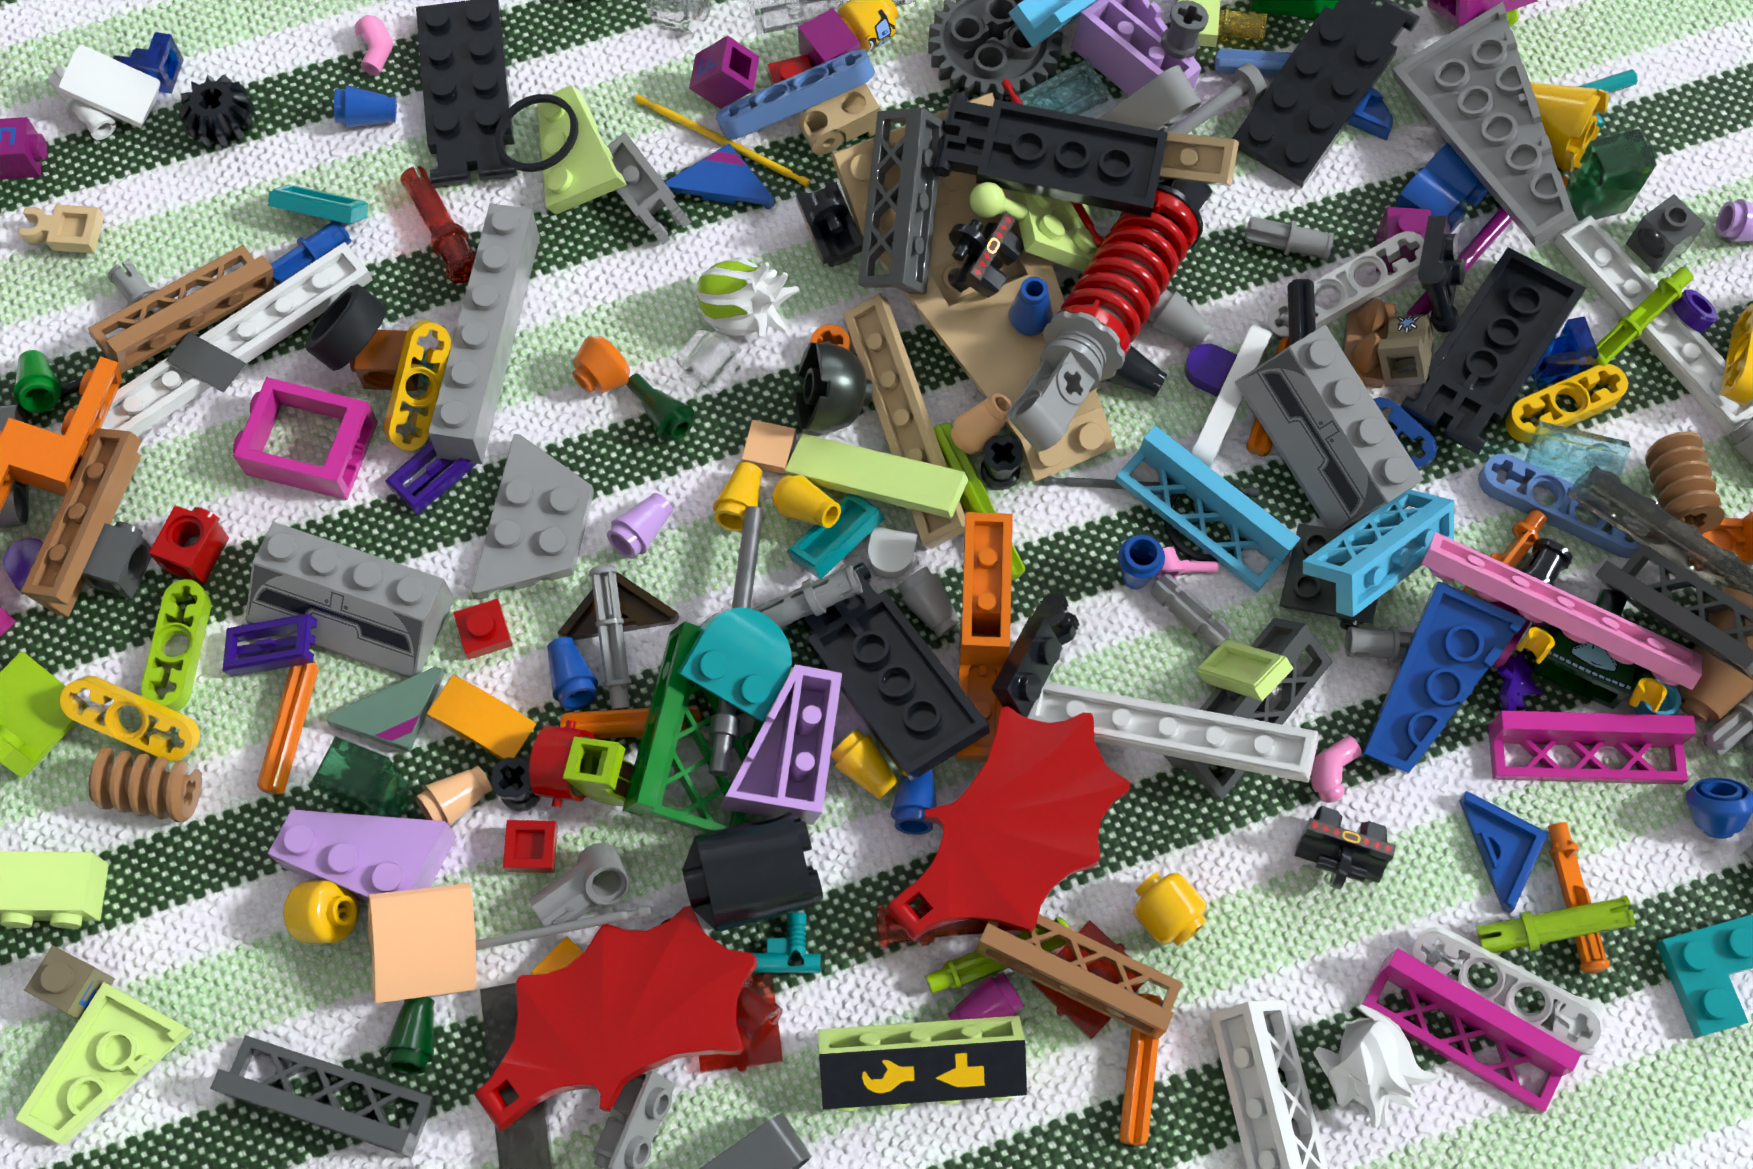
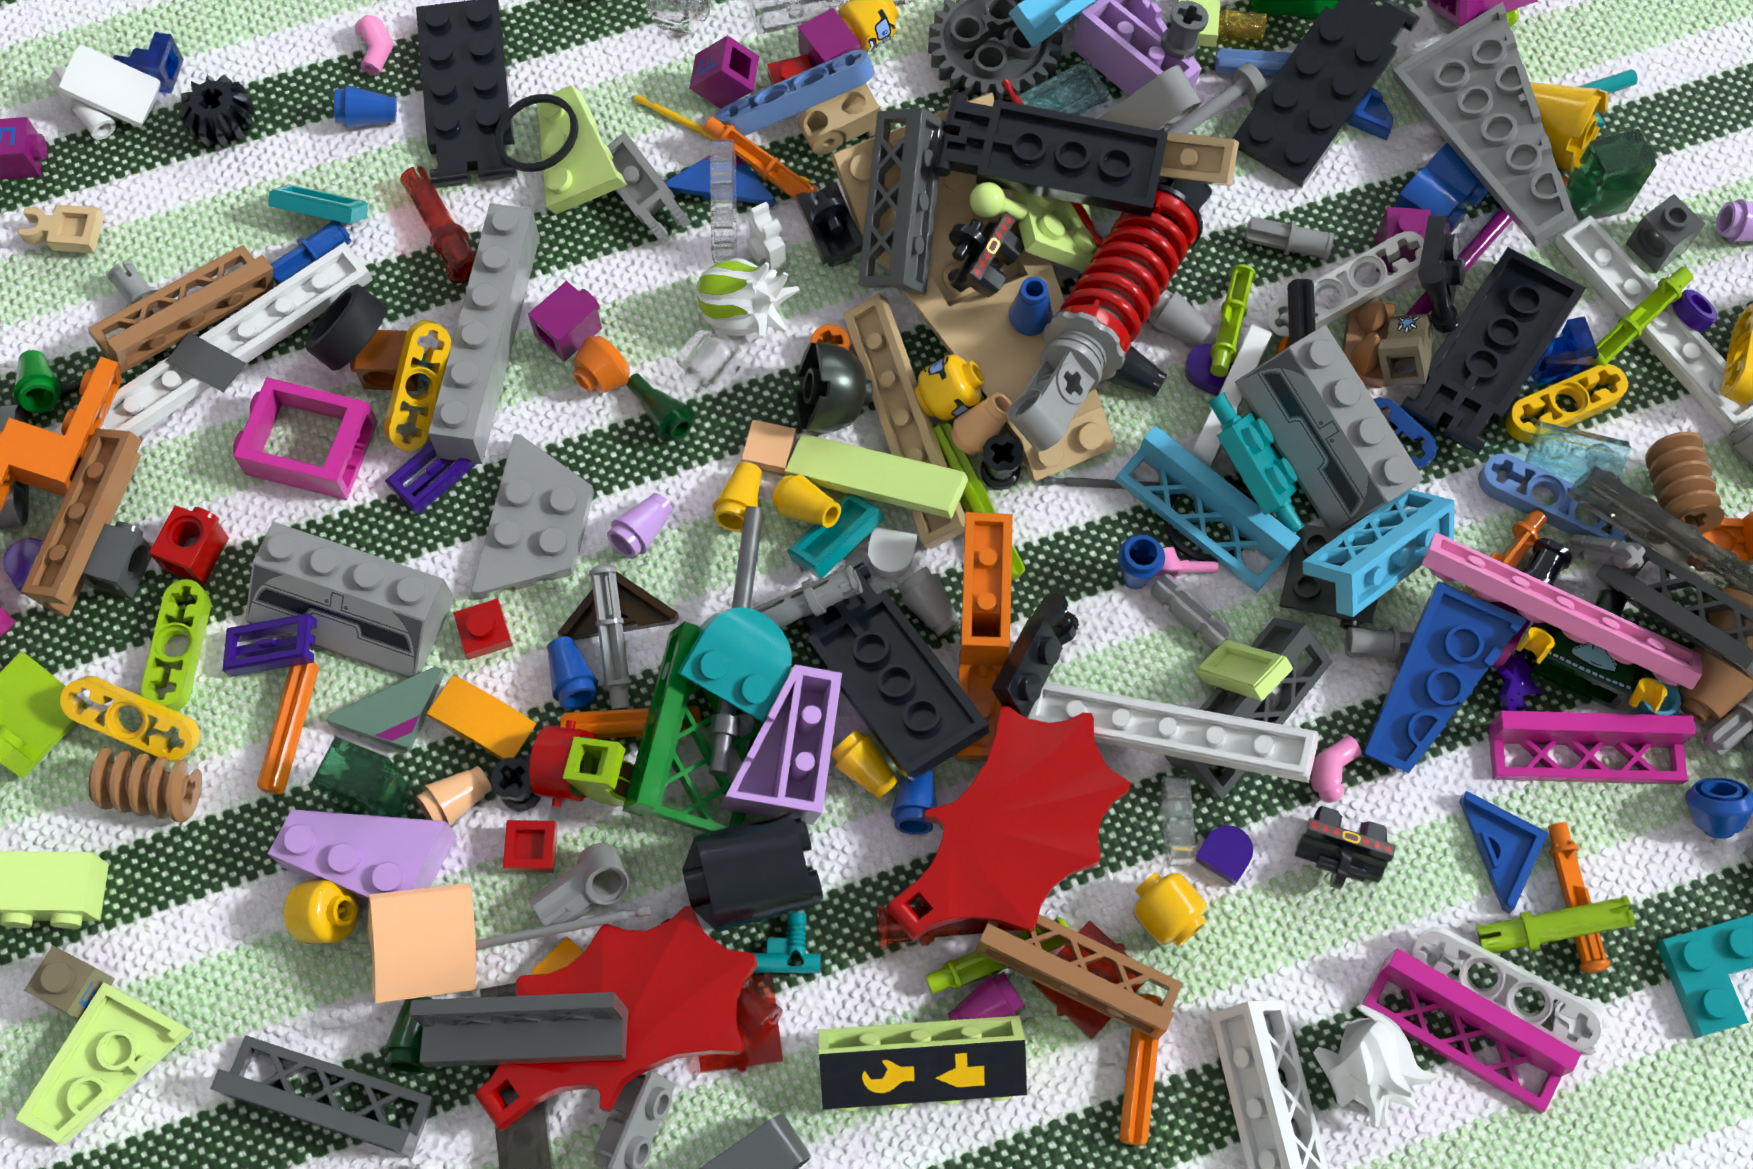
none -> dark grey fence [410,992,629,1067]
none -> magenta brick [528,280,602,362]
none -> orange piece [703,116,818,200]
none -> clear beam [710,139,737,264]
none -> white plate [746,202,787,272]
none -> yellow head [915,354,985,421]
none -> clear beam [1161,776,1196,867]
none -> dark purple tile [1193,825,1253,886]
none -> teal plate [1207,392,1305,533]
none -> lime piece [1210,264,1256,377]
none -> light grey axle [1568,534,1646,569]

